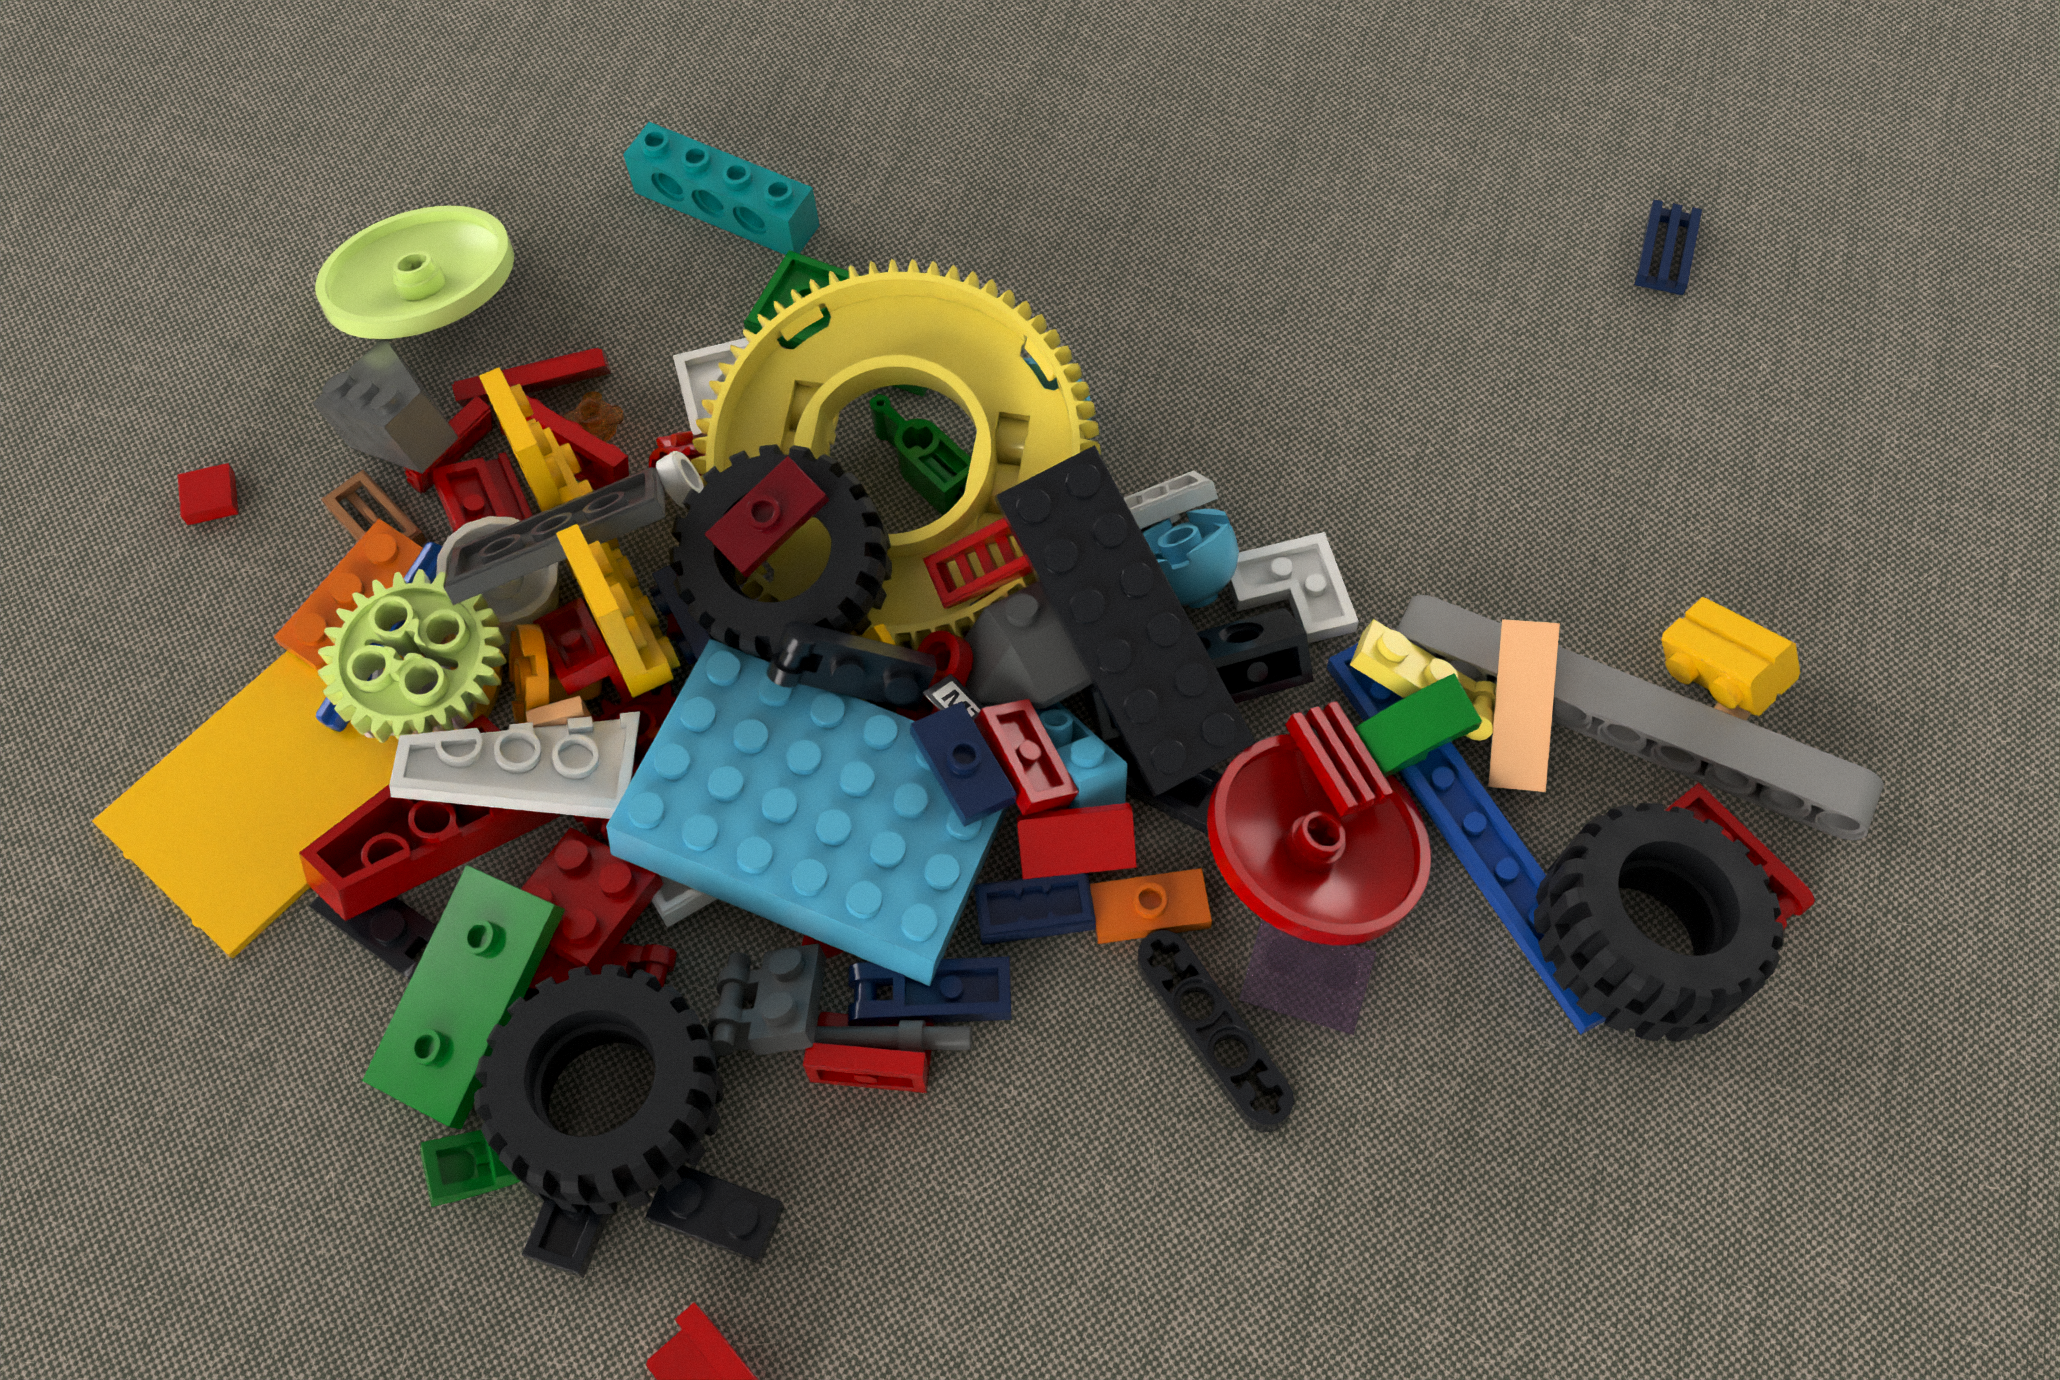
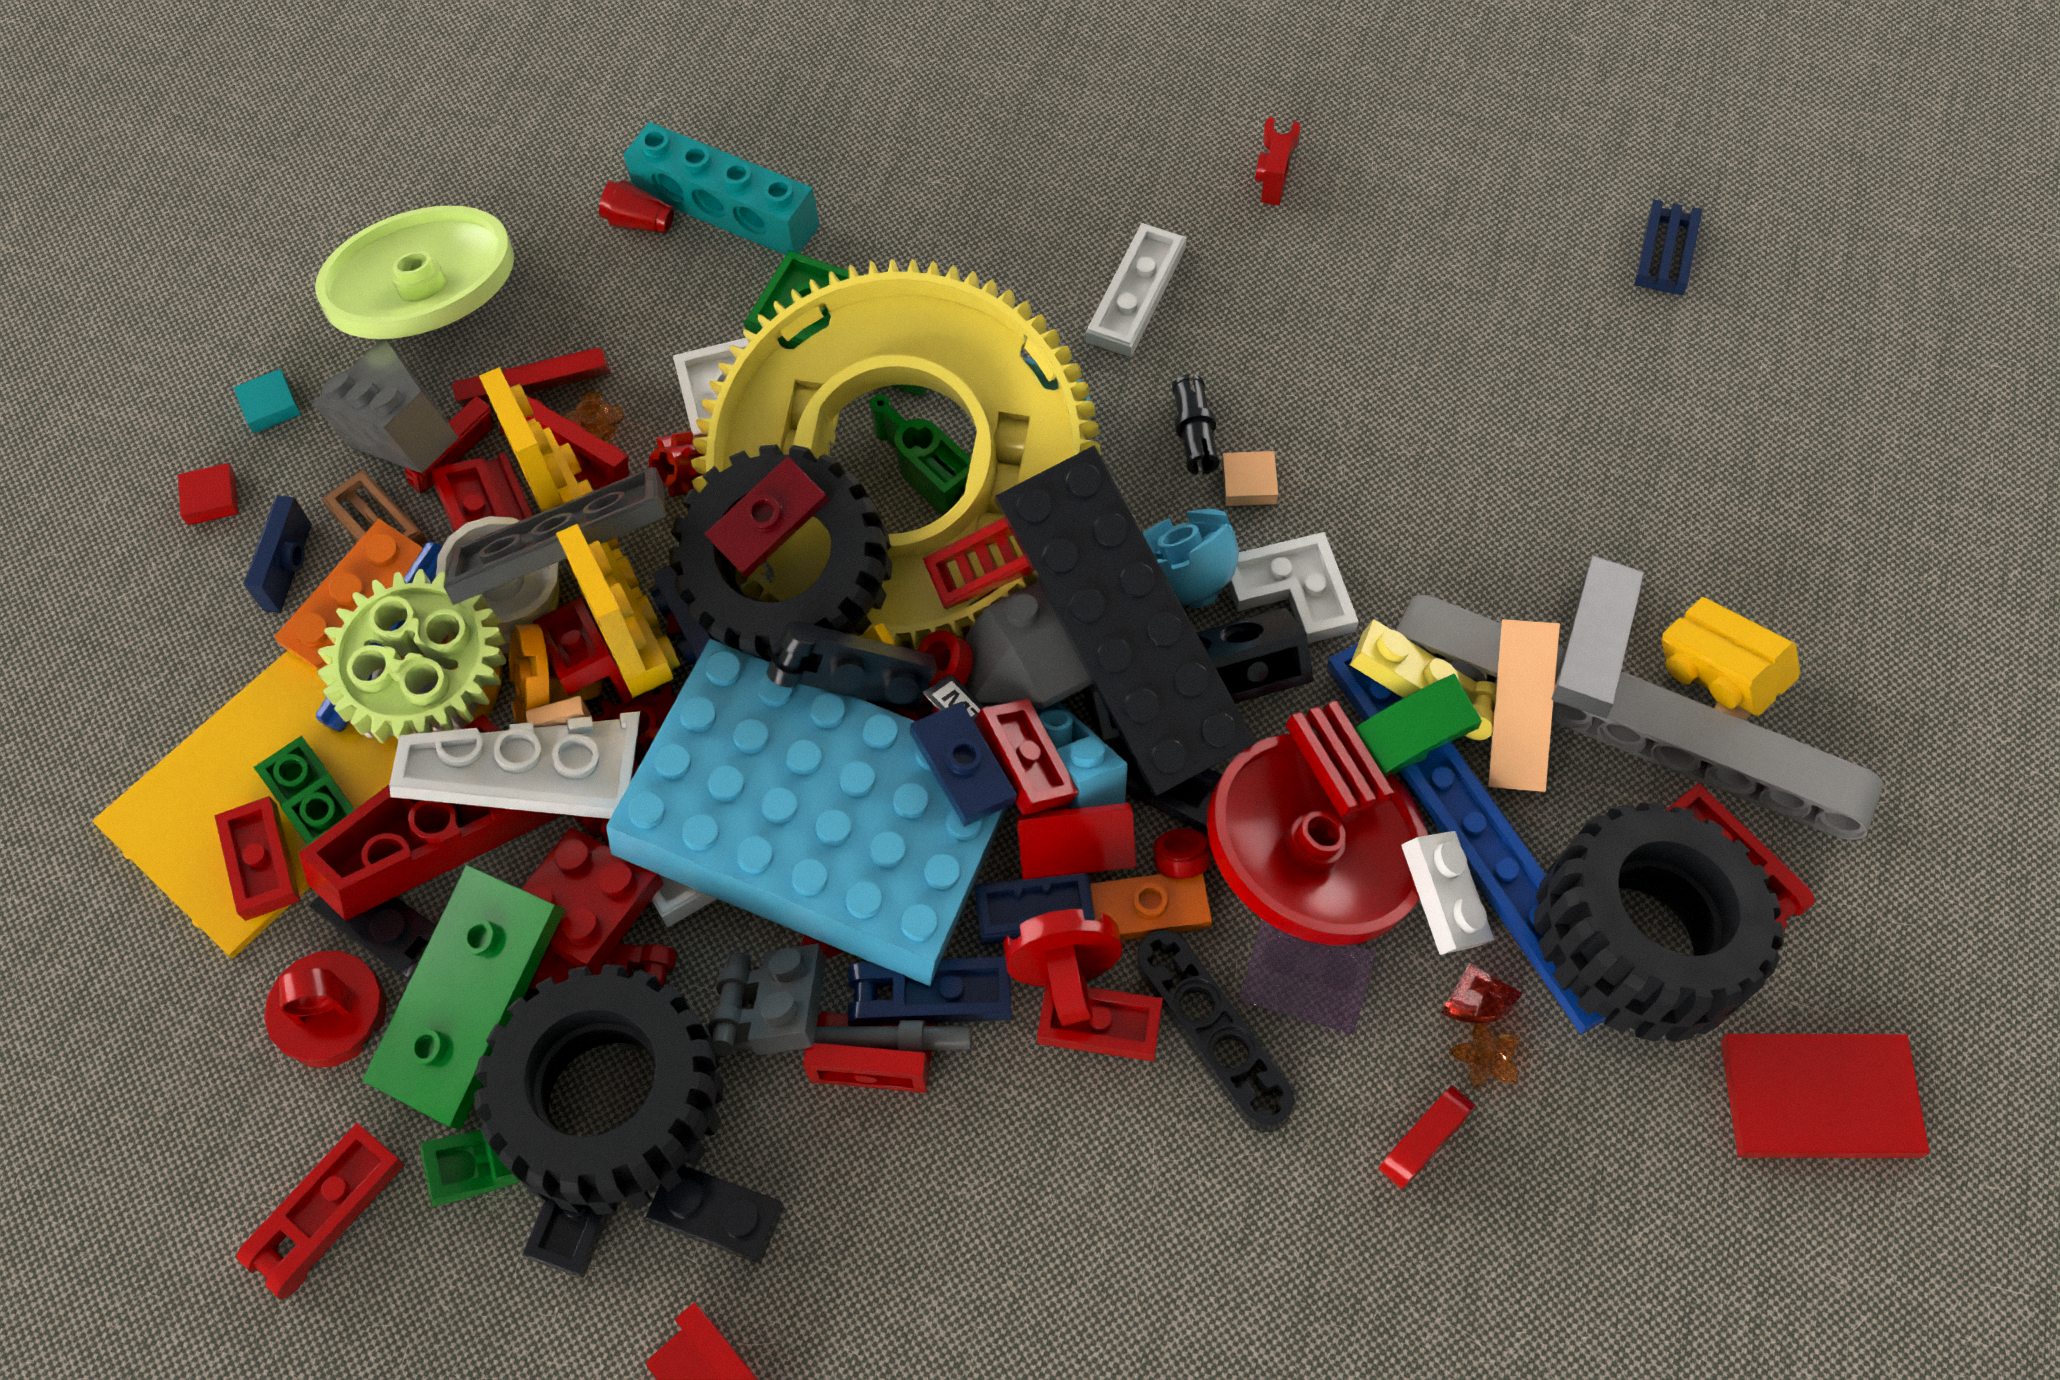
white tile [656,451,704,508] -> none
white plate [1124,470,1218,529] -> none
none -> red plate [214,796,301,921]
none -> teal tile [233,368,301,434]
none -> red plate [236,1123,405,1300]
none -> dark blue plate [243,495,312,613]
none -> green slope [254,735,355,845]
none -> red tile [264,951,387,1068]
none -> red cone [599,179,675,234]
none -> red tile [1003,909,1122,1026]
none -> red plate [1037,981,1163,1062]
none -> white tile [1085,223,1187,357]
none -> red tile [1153,829,1211,879]
none -> black pin [1172,374,1220,475]
none -> light nougat tile [1222,451,1278,506]
none -> red plate [1255,117,1301,206]
none -> red beam [1378,1085,1476,1190]
none -> white plate [1401,831,1494,955]
none -> clear red tile [1441,964,1522,1024]
none -> clear orange plant [1449,1020,1520,1090]
none -> tile [1551,555,1644,719]
none -> red tile [1721,1034,1930,1158]

